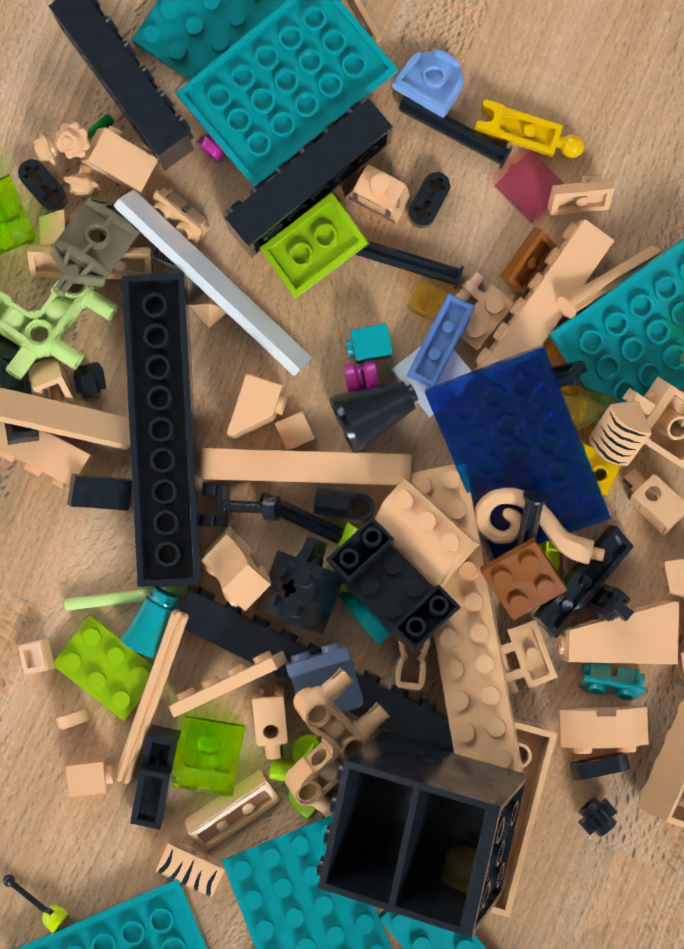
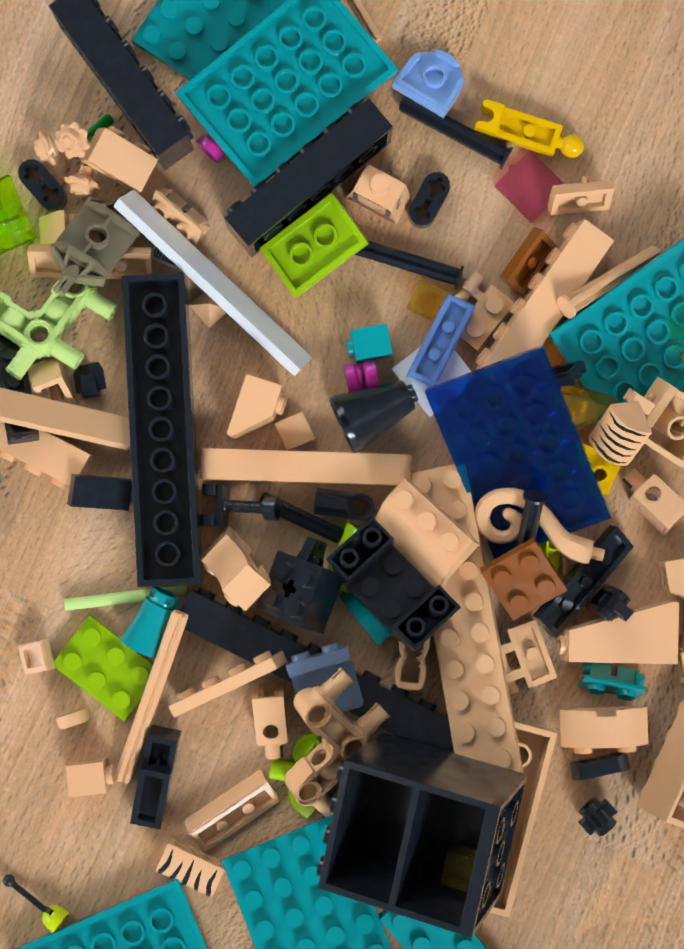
clear neon green slope [172,715,246,797] -> none

